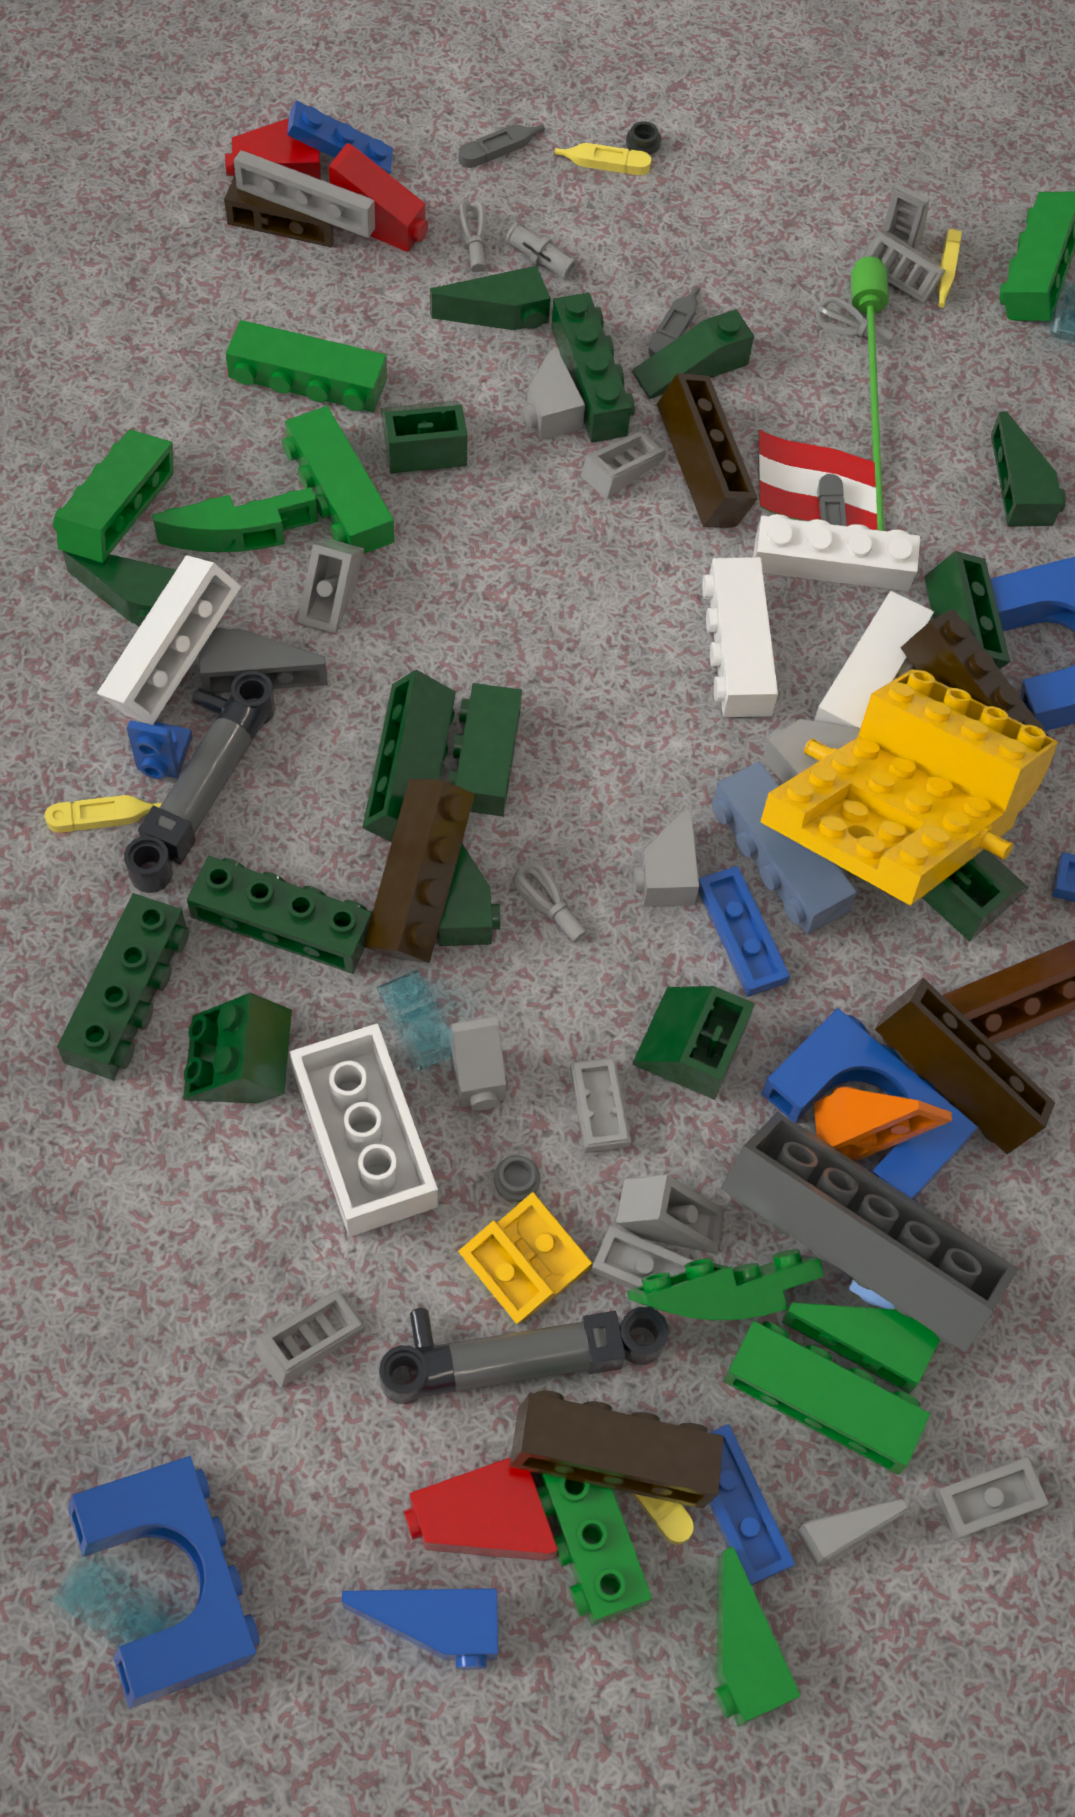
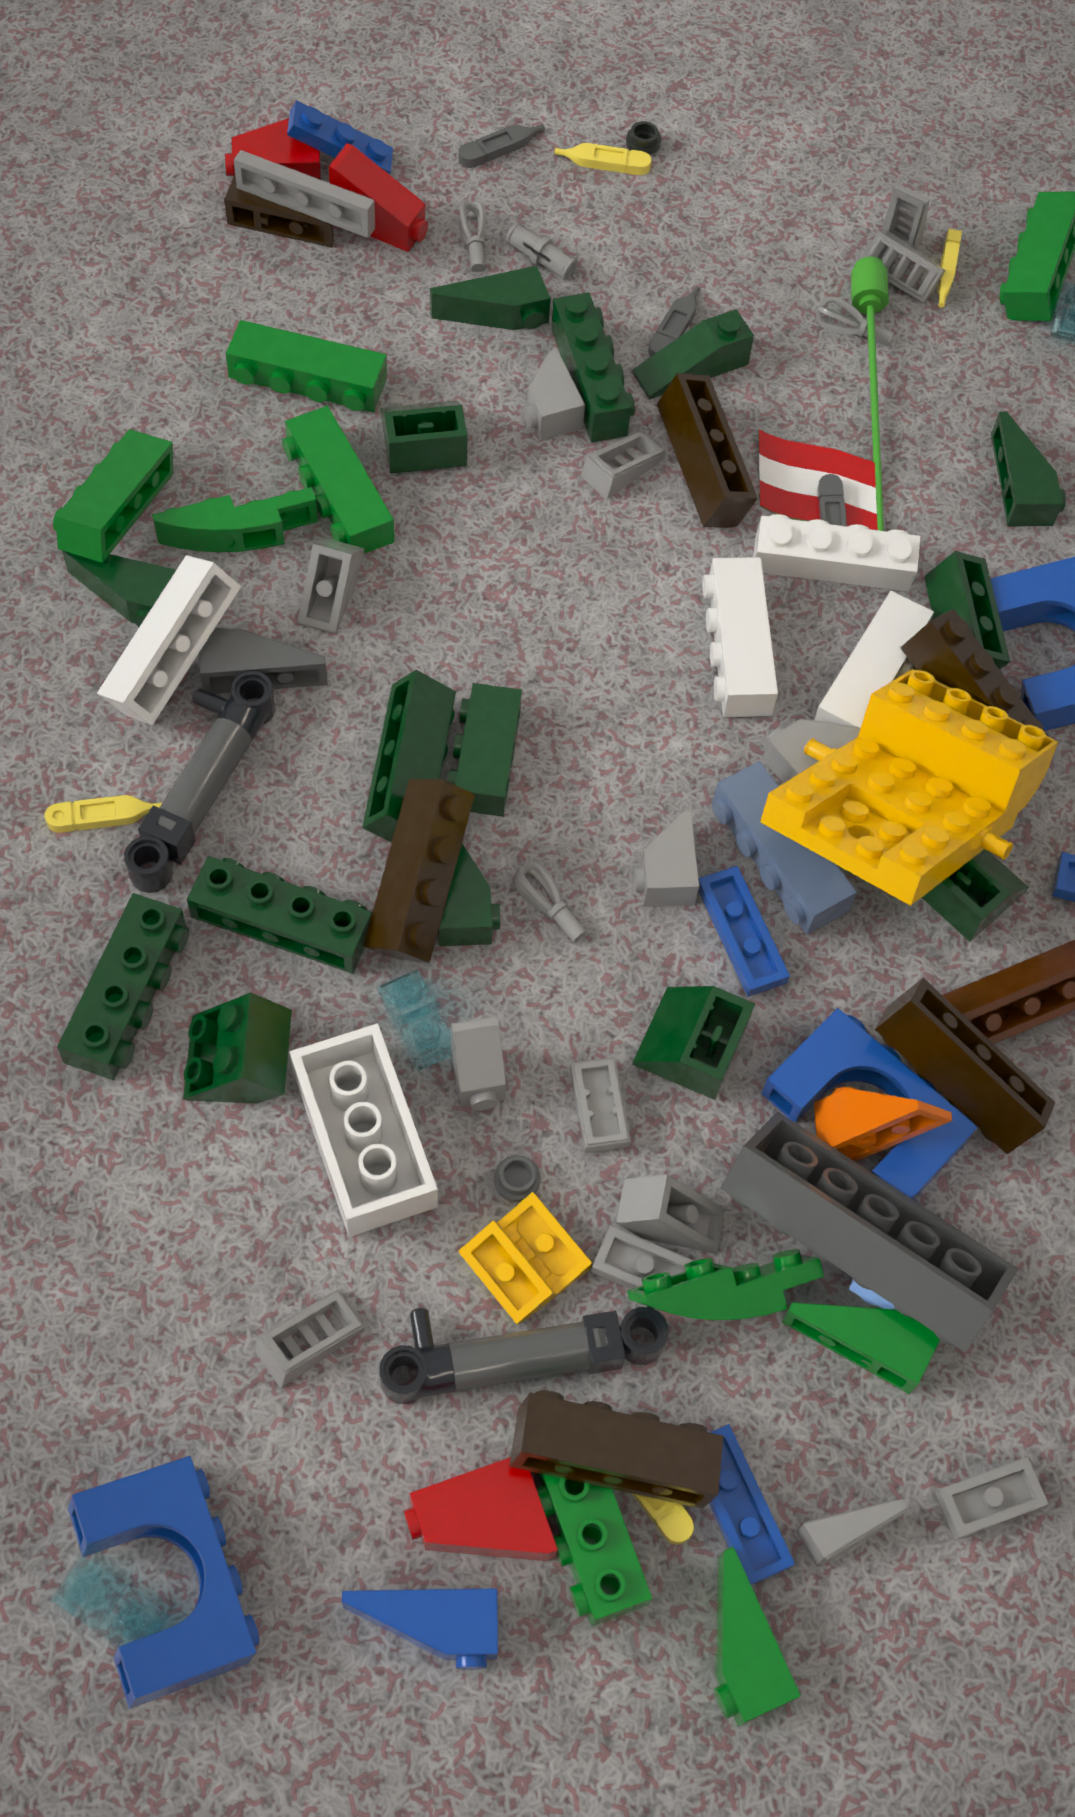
blue bracket [127,720,193,779] -> none
green brick [723,1320,931,1475] -> none

